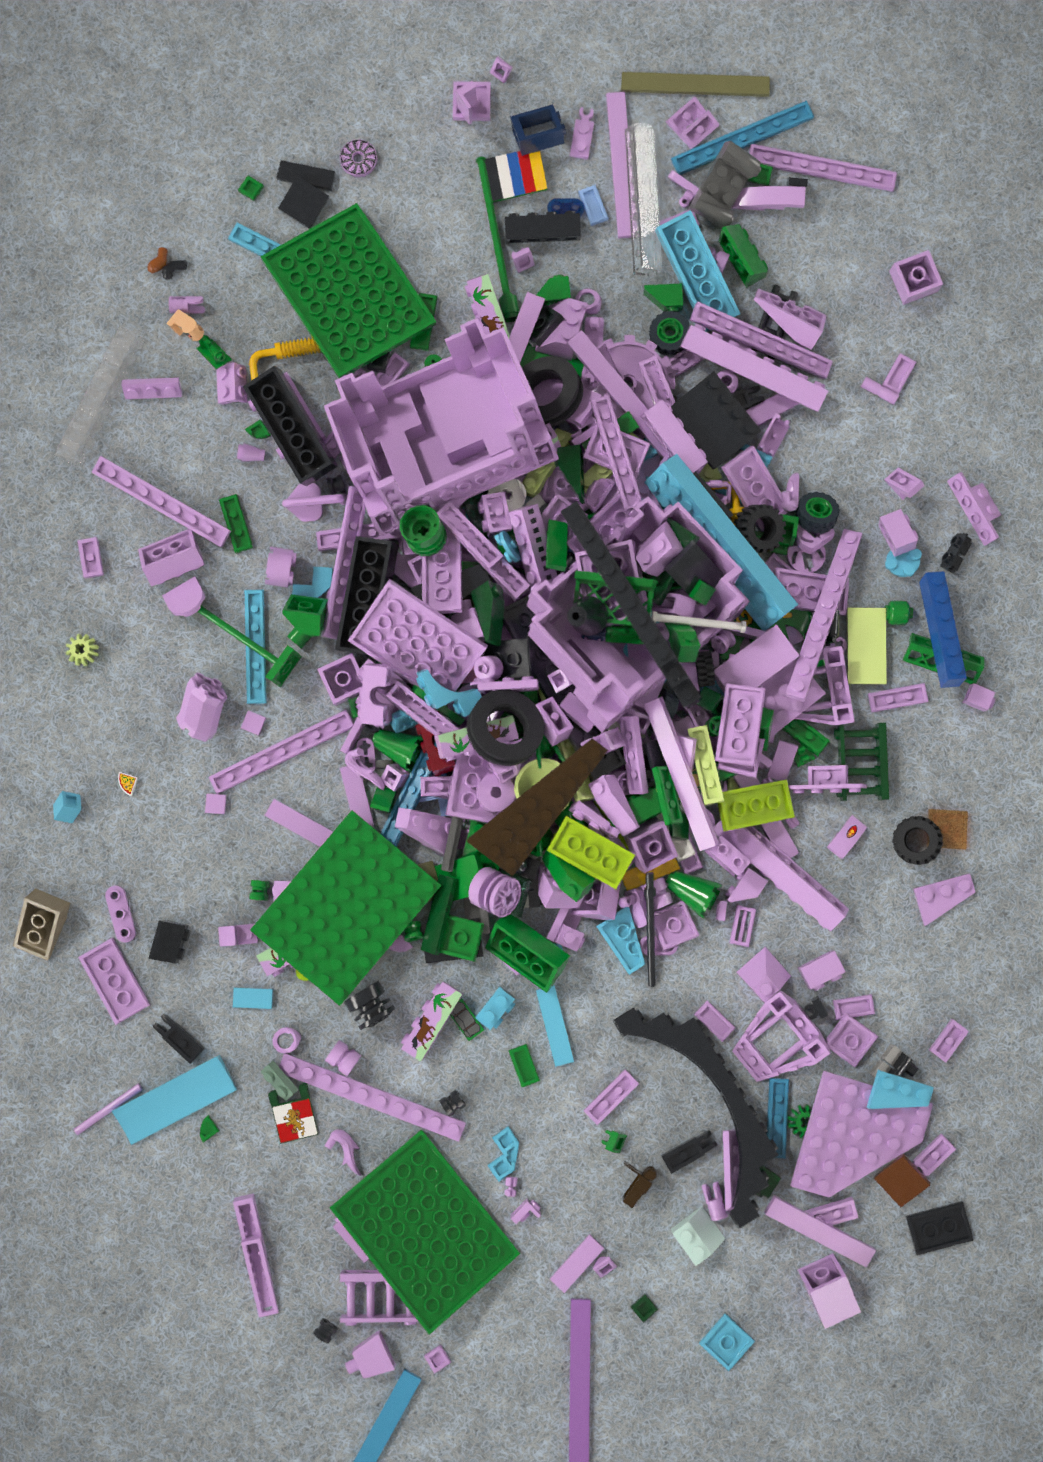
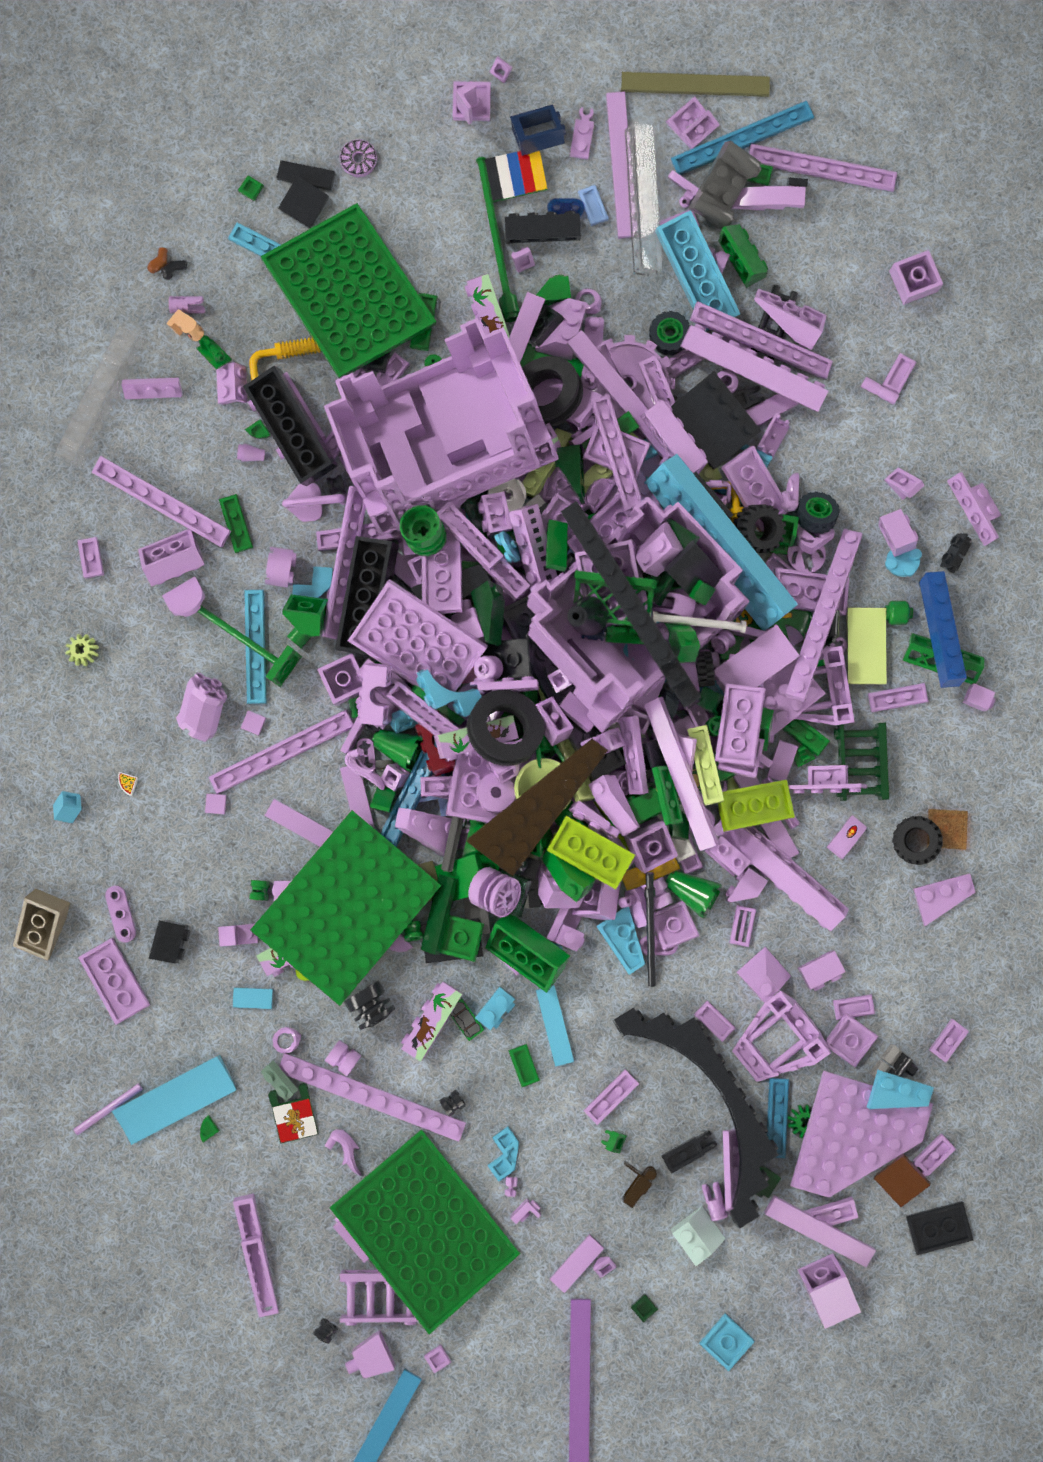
black hinge [153,1013,204,1064] -> none
green slope [643,283,683,312] -> none
lavender tile [715,901,727,921] -> none
black tile [804,996,828,1020] -> none

